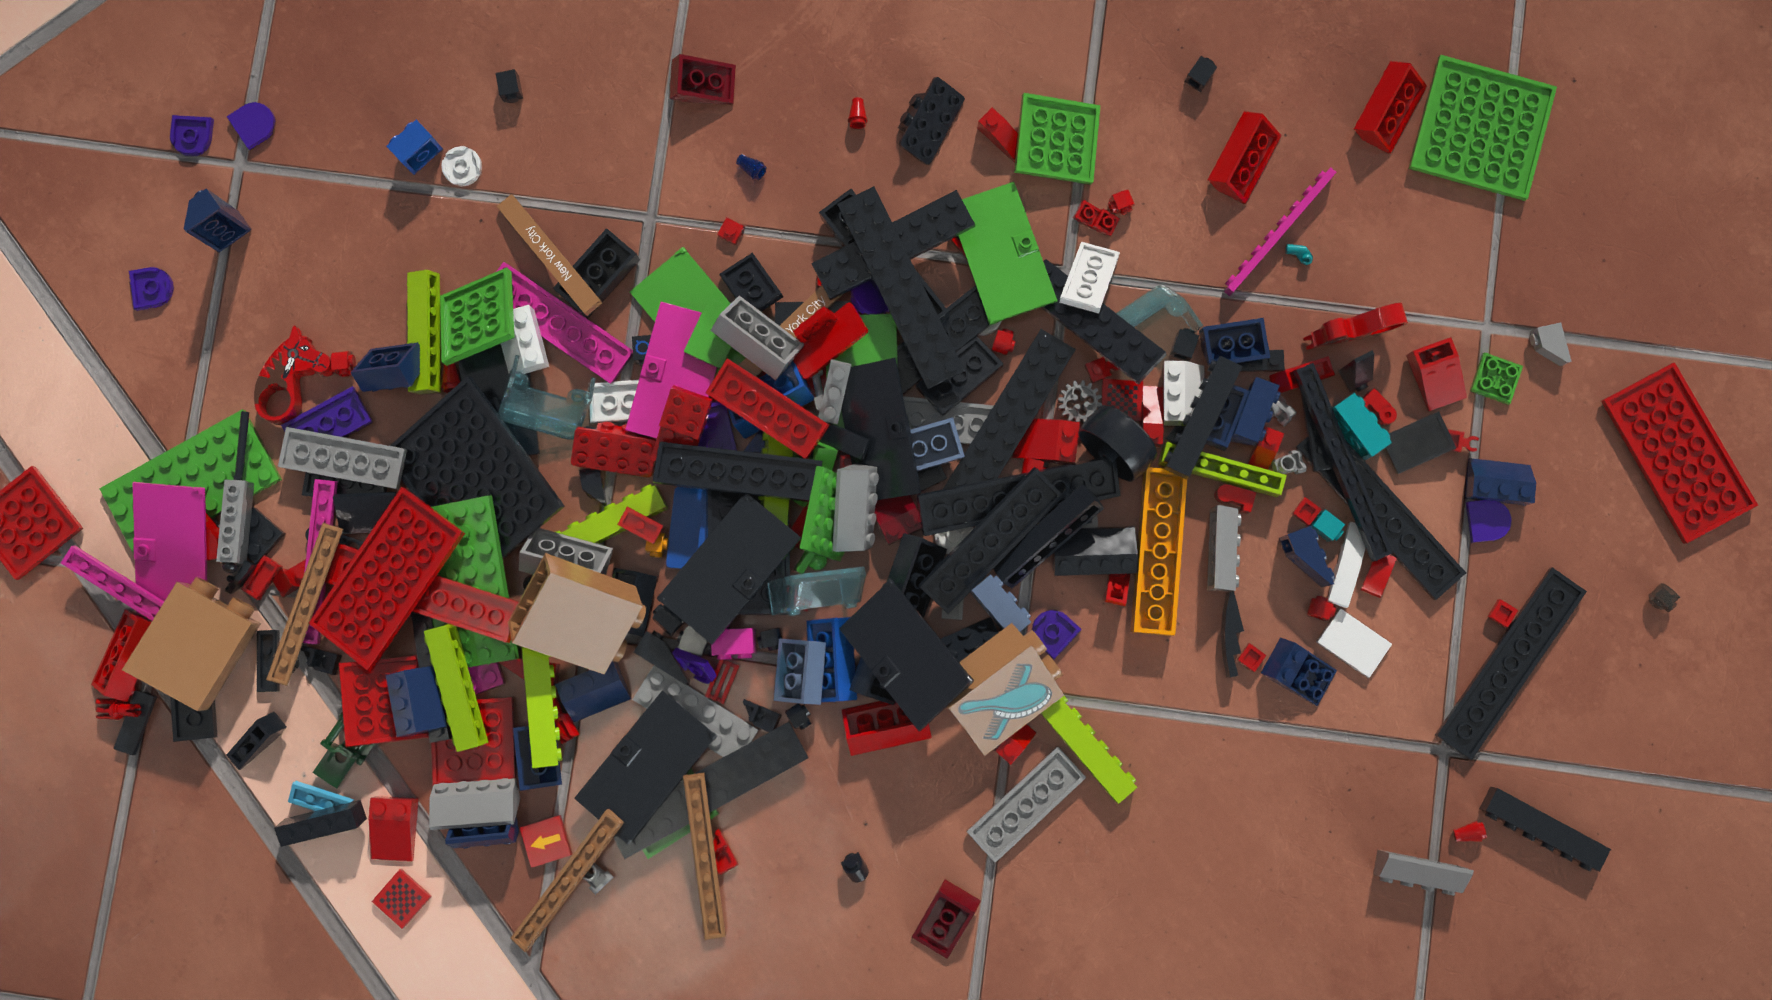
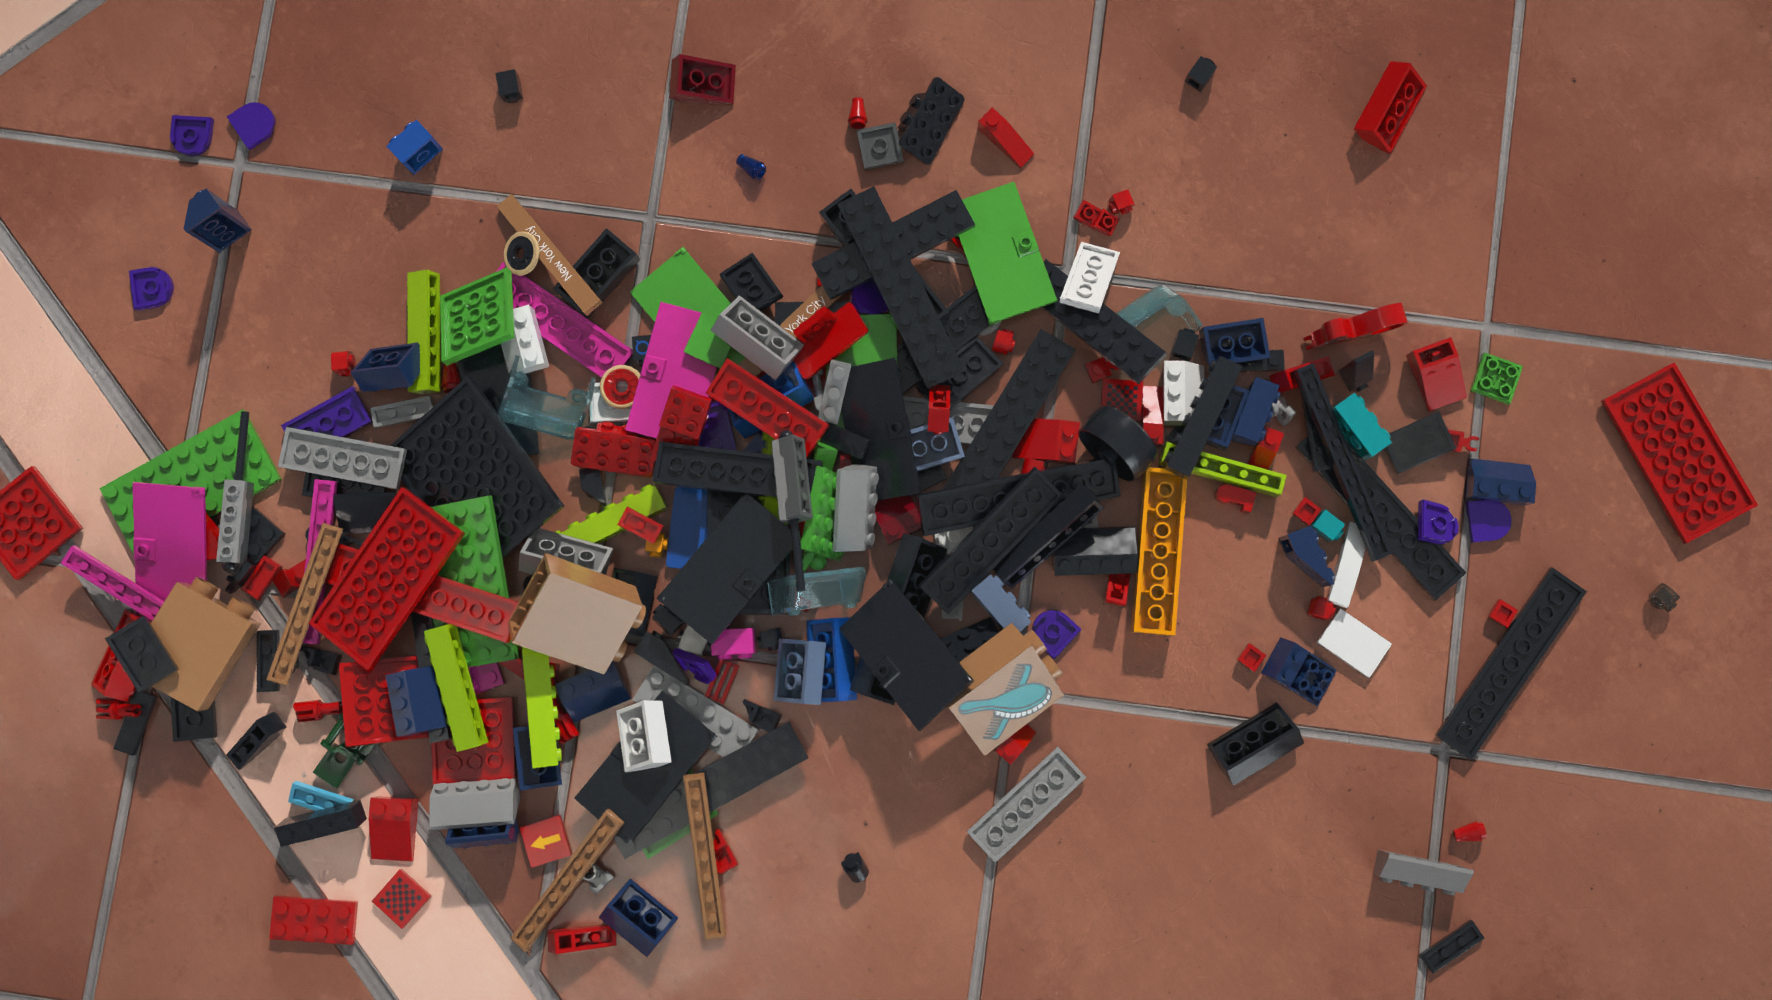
red animal [254,326,334,425] -> none
white tile [441,146,482,186] -> none
red plate [717,217,745,245] -> none
black plate [785,703,811,730] -> none
red slope [842,701,932,756] -> none
dark red slope [912,879,981,959] -> none
bright green plate [1014,93,1101,185] -> none
lime brick [1040,696,1137,804] -> none
light grey gear [1058,380,1102,423] -> none
light grey slope [1207,505,1241,592] -> none
red slope [1208,111,1282,204] -> none
black slope [1221,591,1244,678] -> none
dark pink plate [1224,167,1337,296] -> none
light grey plate [1271,449,1306,474] -> none
teal arm [1285,244,1313,265] -> none
red slope [1361,555,1397,598] -> none
red leg [1362,388,1397,426] -> none
bright green plate [1408,55,1557,201] -> none
black brick [1479,787,1611,872] -> none
light grey slope [1530,323,1572,366] -> none
none -> black plate [105,616,179,693]
none -> red plate [269,896,358,945]
none -> red arm [293,700,343,723]
none -> light grey plate [370,396,434,429]
none -> wheel [504,231,540,276]
none -> red slope [547,925,616,954]
none -> dark blue slope [599,879,678,957]
none -> red wheel [600,365,640,409]
none -> white slope [616,700,671,772]
none -> piece [772,430,813,592]
none -> dark grey plate [857,122,904,170]
none -> red slope [928,385,950,434]
none -> black slope [1207,703,1304,786]
none -> dark purple tile [1418,499,1459,544]
none -> black tile [1419,920,1485,973]

